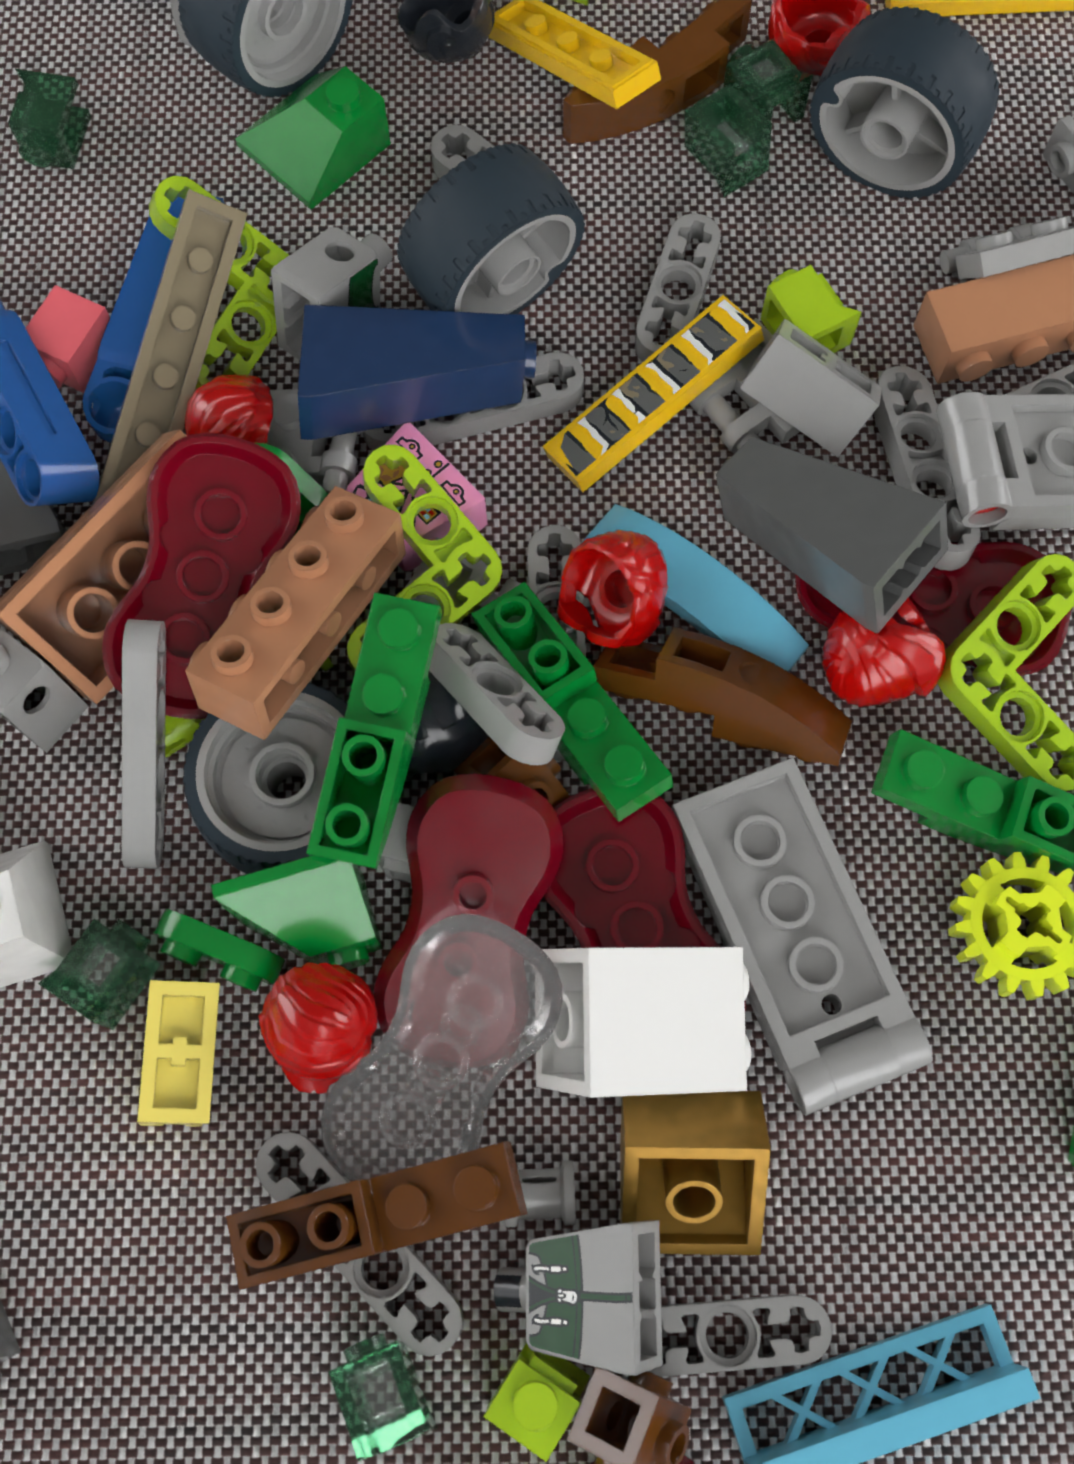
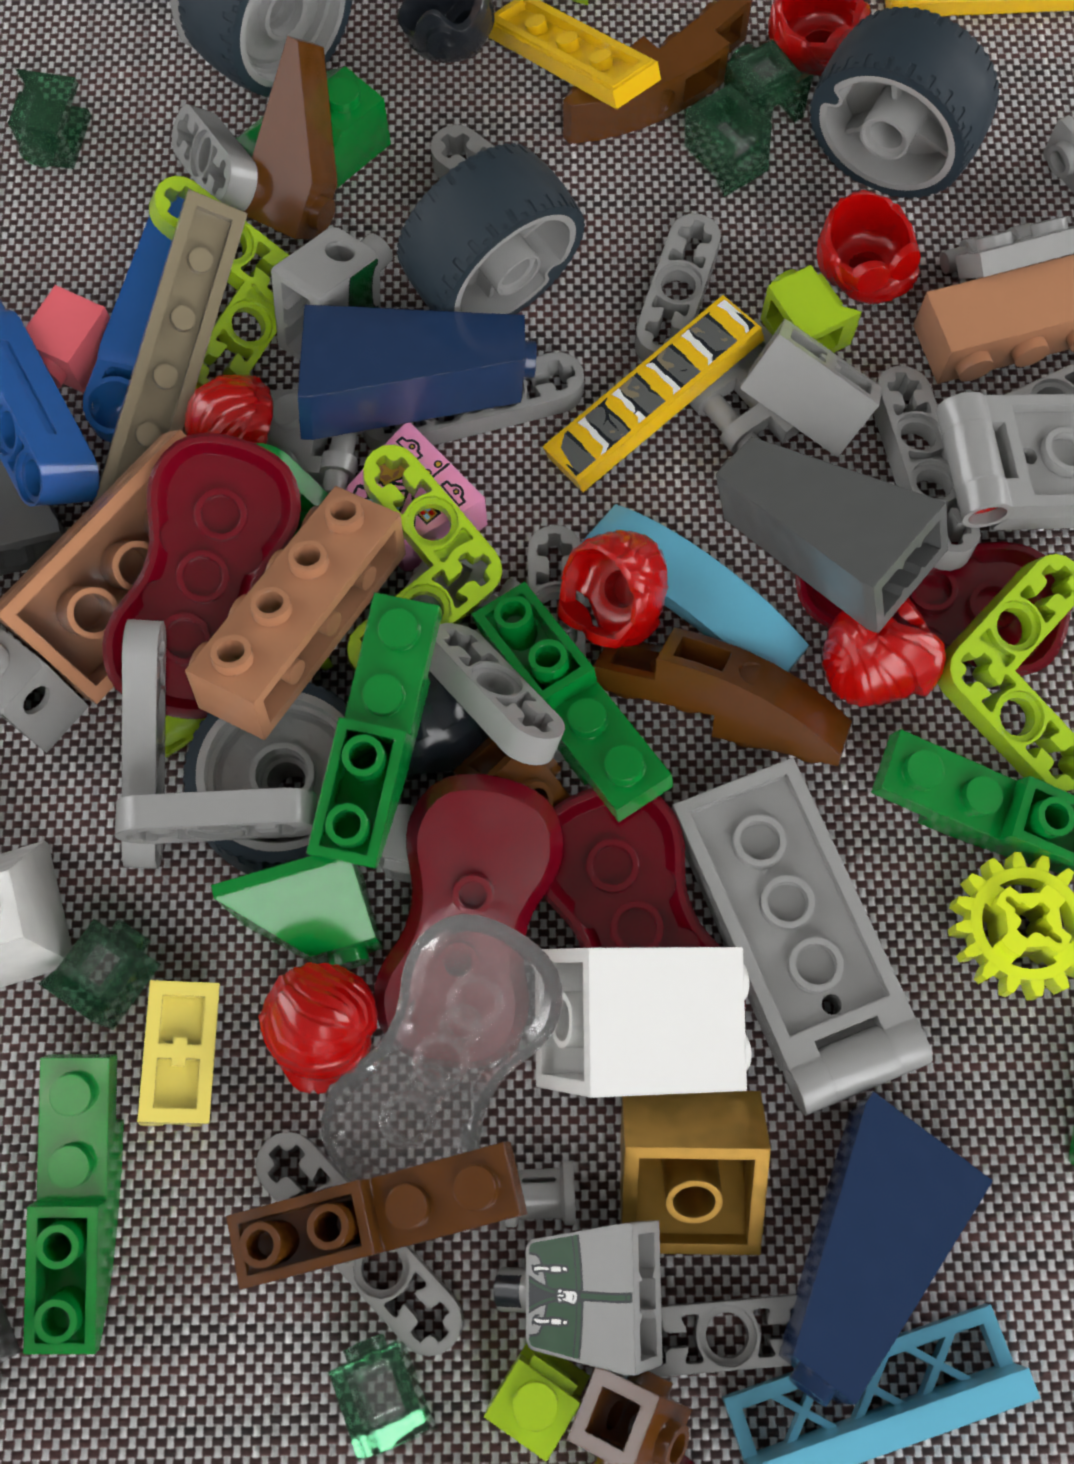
green plate [153,909,286,992] -> none
none -> green slope [23,1054,124,1354]
none -> light grey beam [115,788,317,844]
none -> light grey beam [172,104,258,211]
none -> reddish brown slope [243,36,337,239]
none -> dark blue slope [779,1092,993,1407]
none -> red hair [817,189,921,304]

